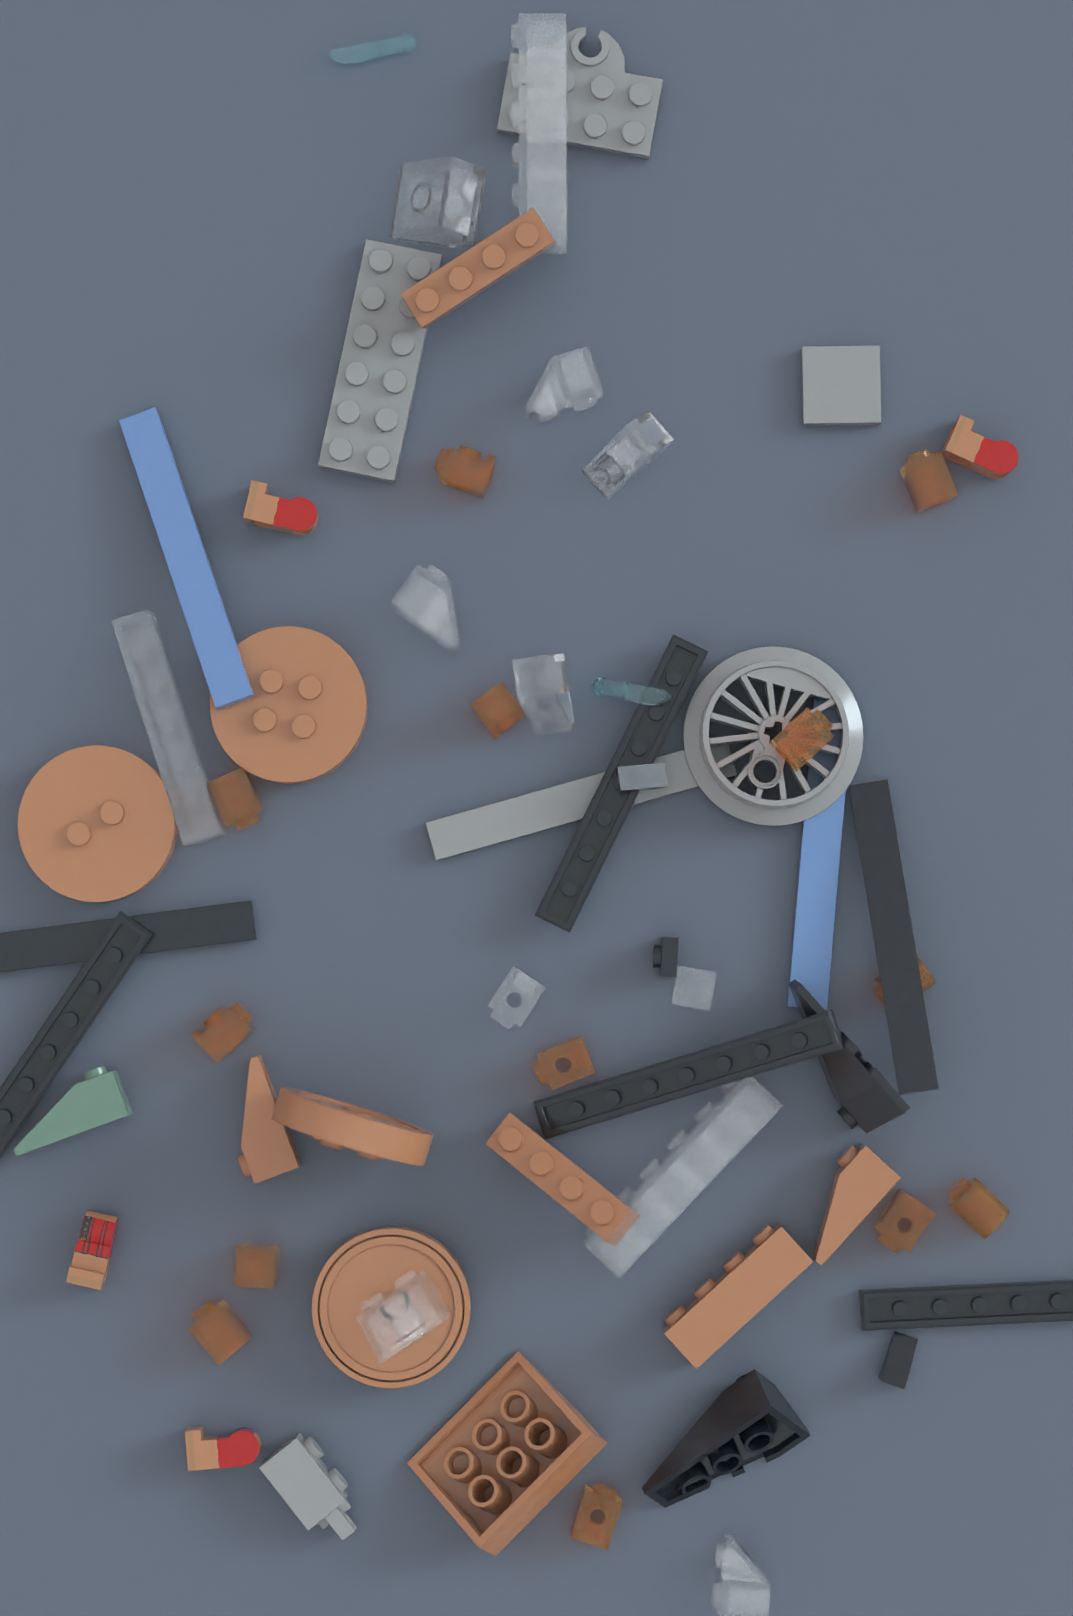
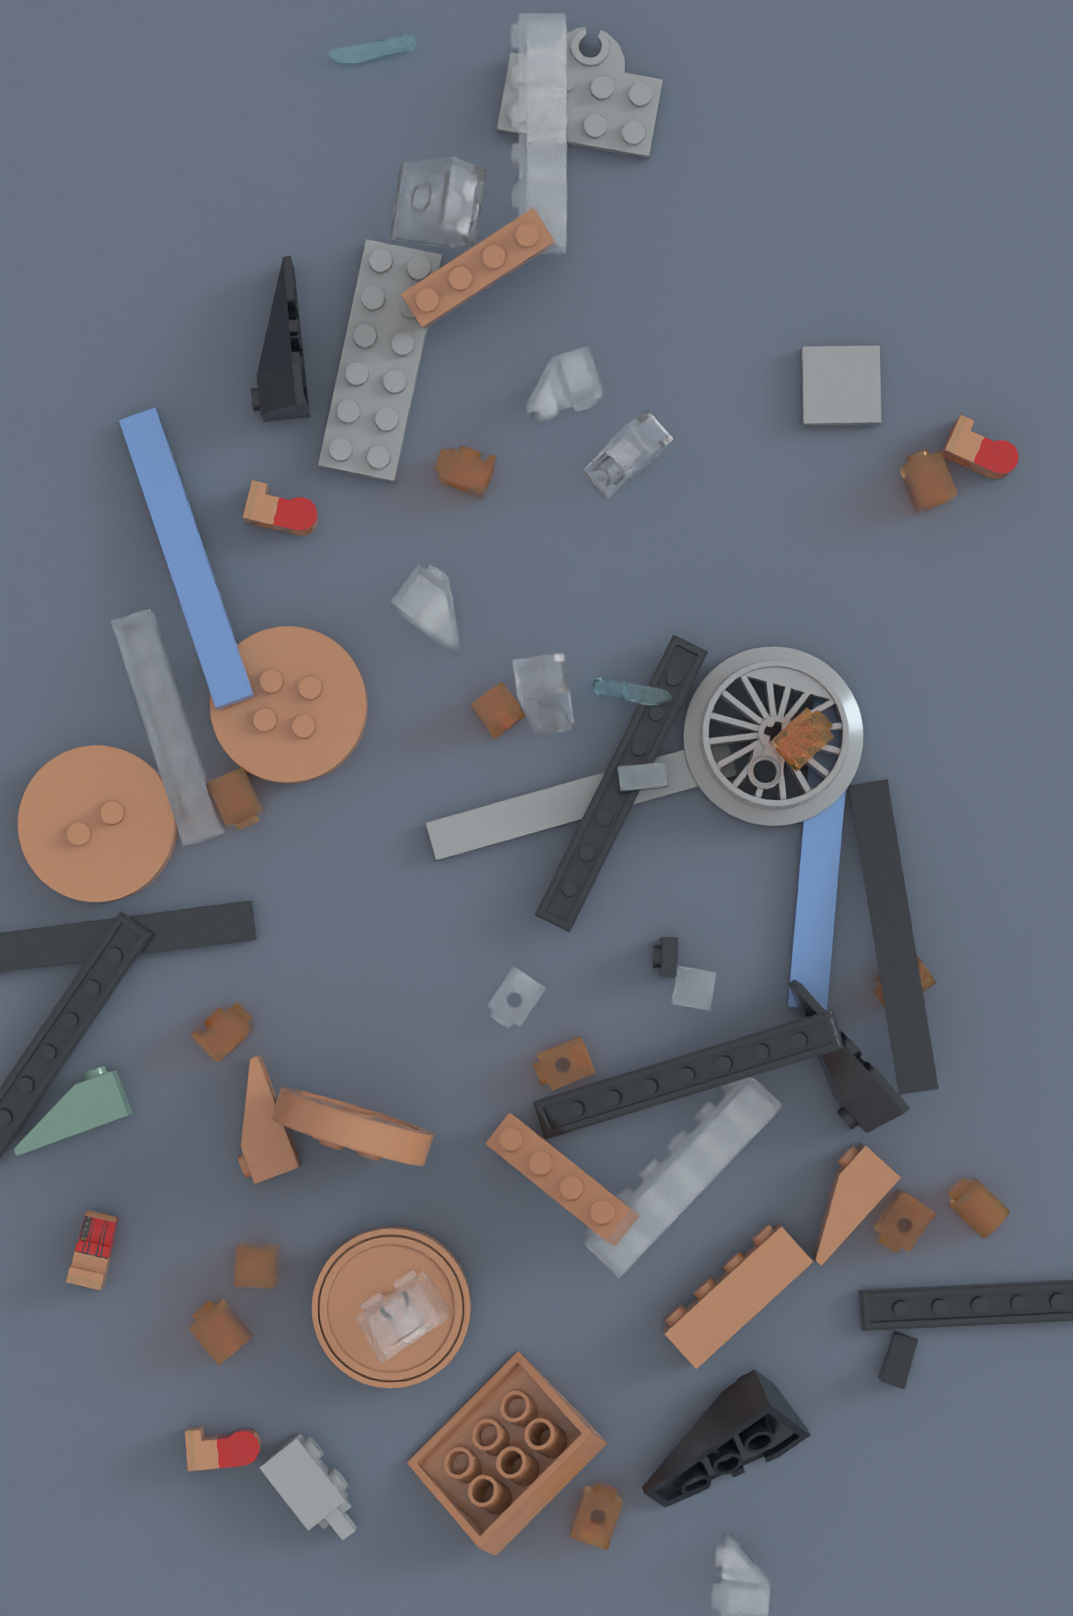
none -> black wedge [251,256,310,422]

